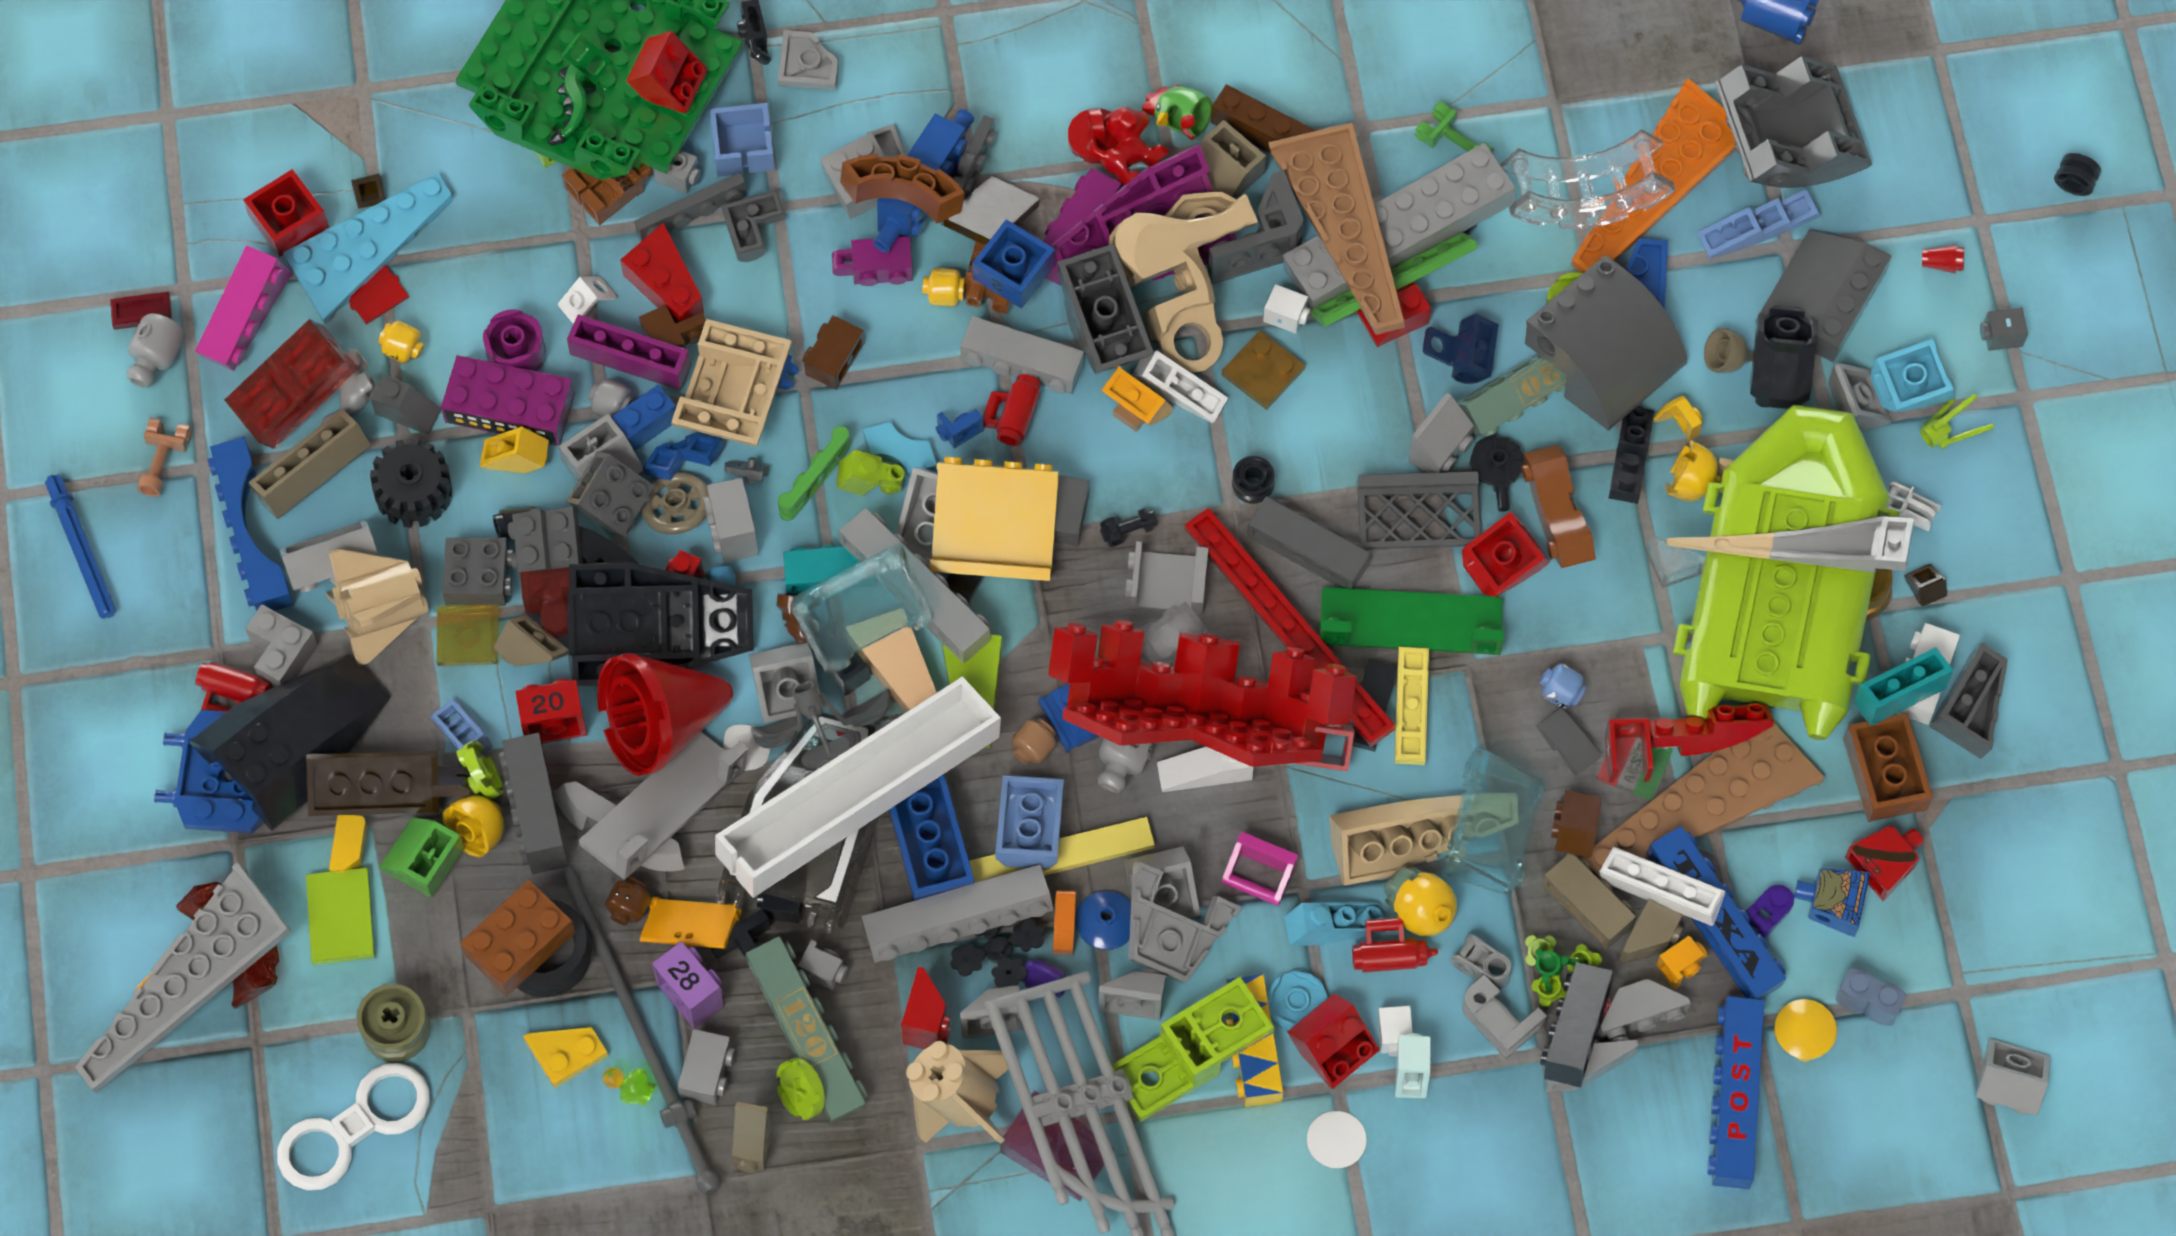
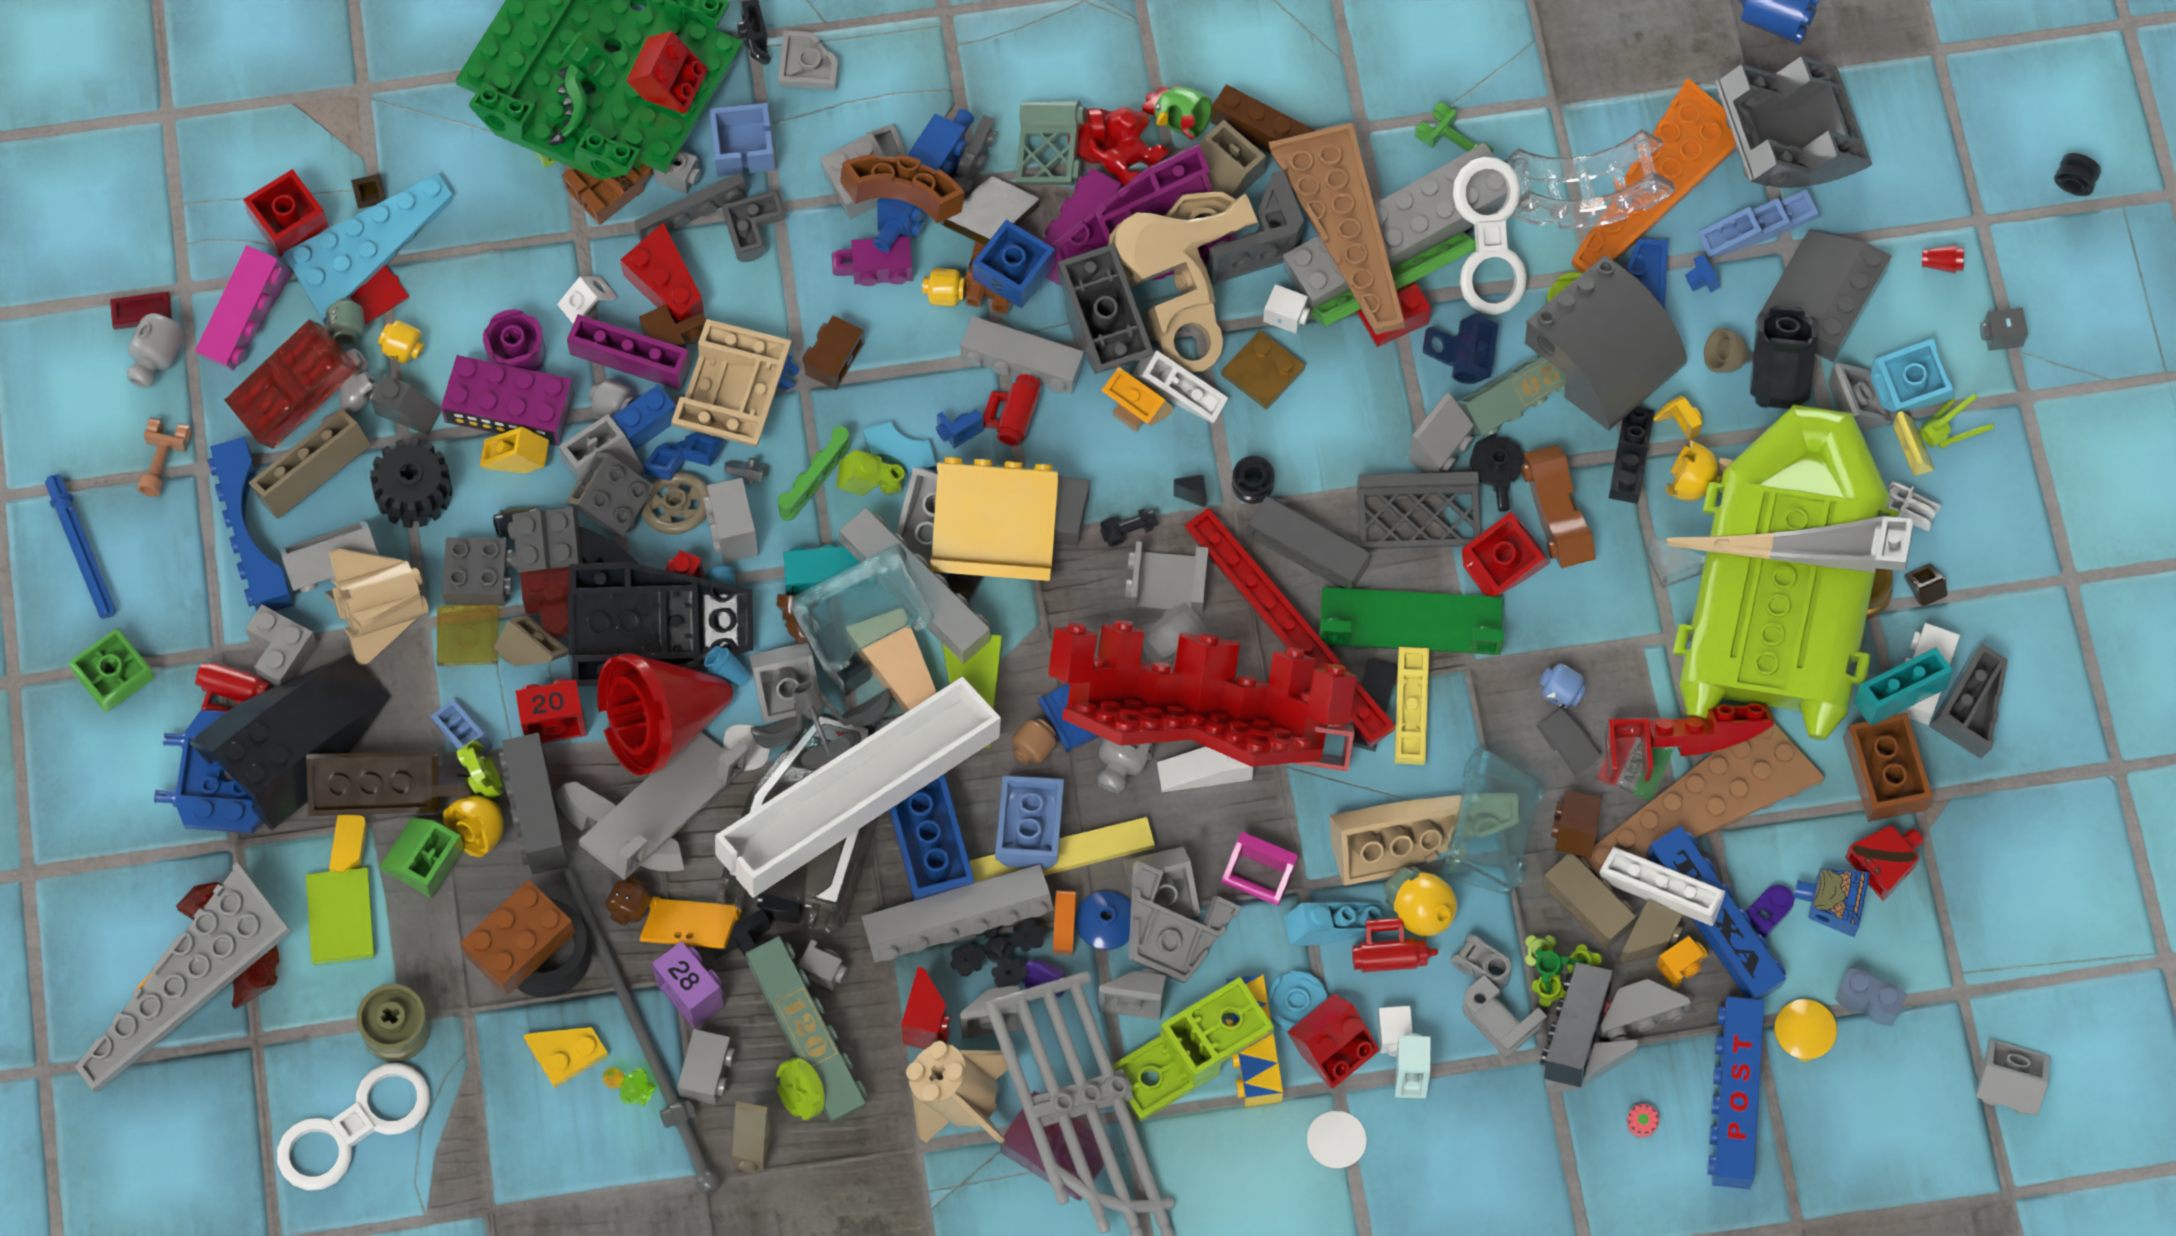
none -> bright green brick [69,628,154,712]
none -> sand green head [326,298,364,344]
none -> dark azure cone [704,646,750,686]
none -> sand green piece [1015,101,1087,185]
none -> black slope [1173,475,1207,507]
none -> white bar [1453,157,1527,315]
none -> coral tile [1626,1104,1659,1138]
none -> blue tile [1685,253,1721,293]
none -> light yellow slope [1893,411,1934,476]

